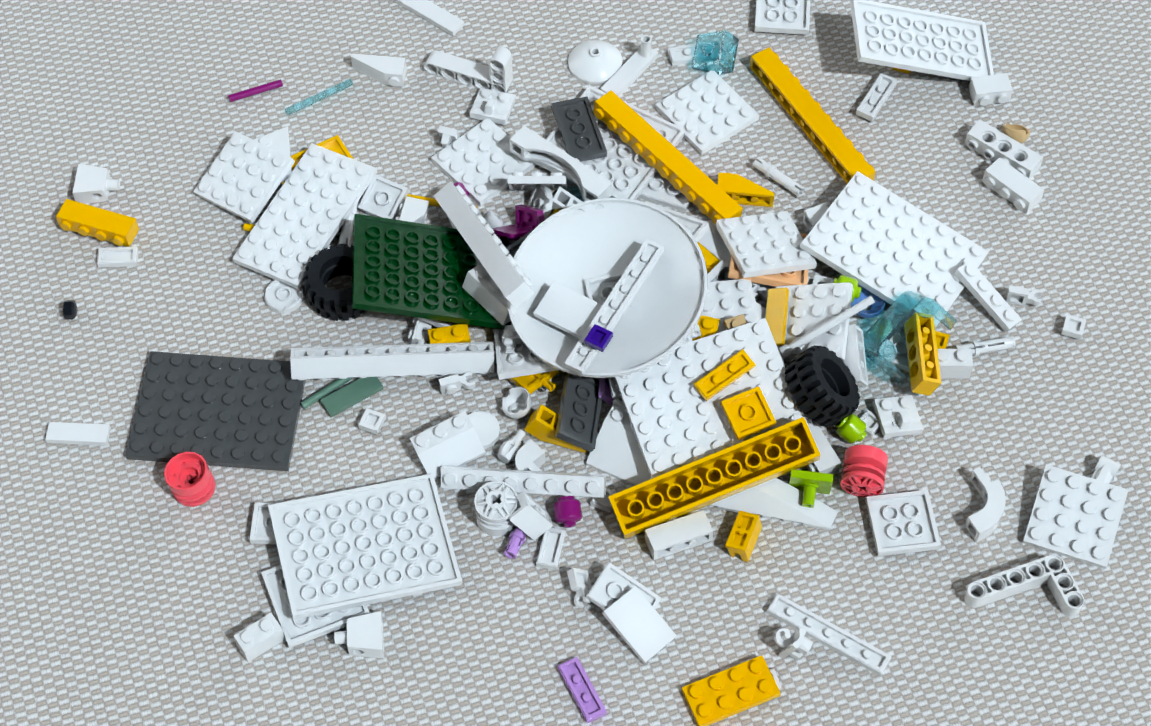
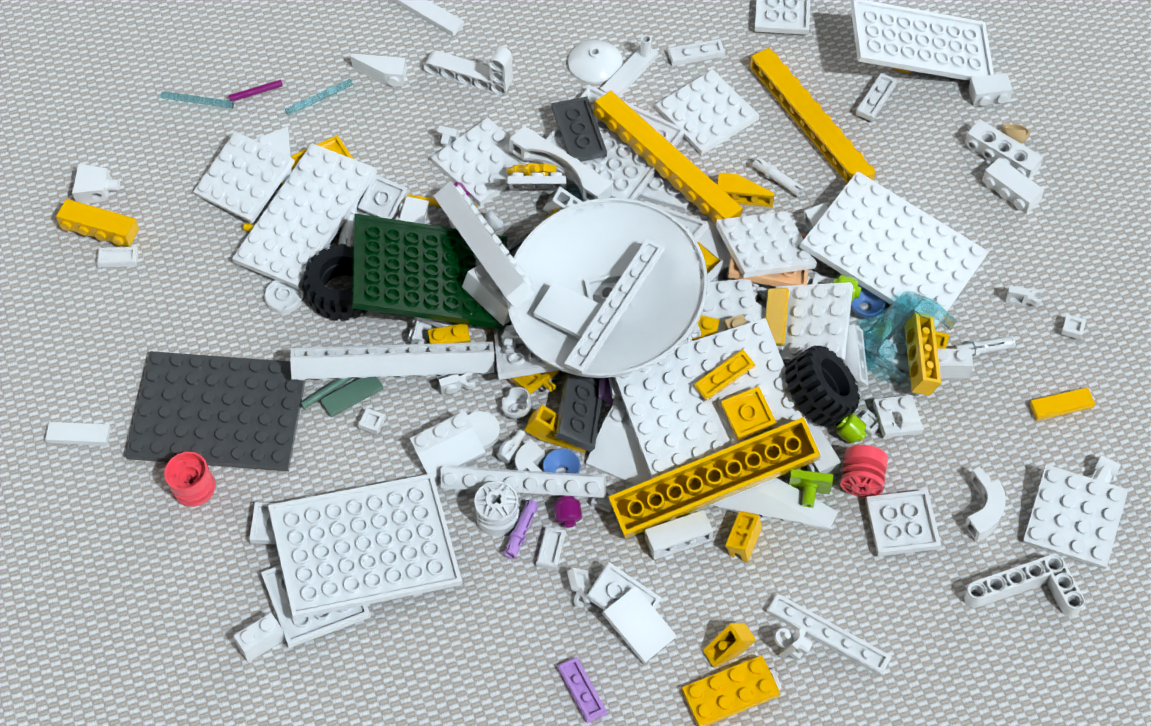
black tile [63,300,78,319] -> none
white torso [334,611,384,658] -> none
white hinge [470,88,516,125] -> none
magenta bracket [492,204,545,241] -> none
white panel [509,492,553,540] -> none
white tile [529,186,553,221] -> none
dark purple plate [584,324,613,352] -> none
clear light blue slope [691,30,739,75] -> none
white bar [779,296,875,358] -> none
white plate [954,261,1022,332] -> none
none -> clear light blue bar [161,91,234,108]
none -> yellow plate [507,163,557,176]
none -> medium blue piece [543,449,581,474]
none -> yellow slope [703,623,756,668]
none -> yellow tile [1030,387,1095,421]

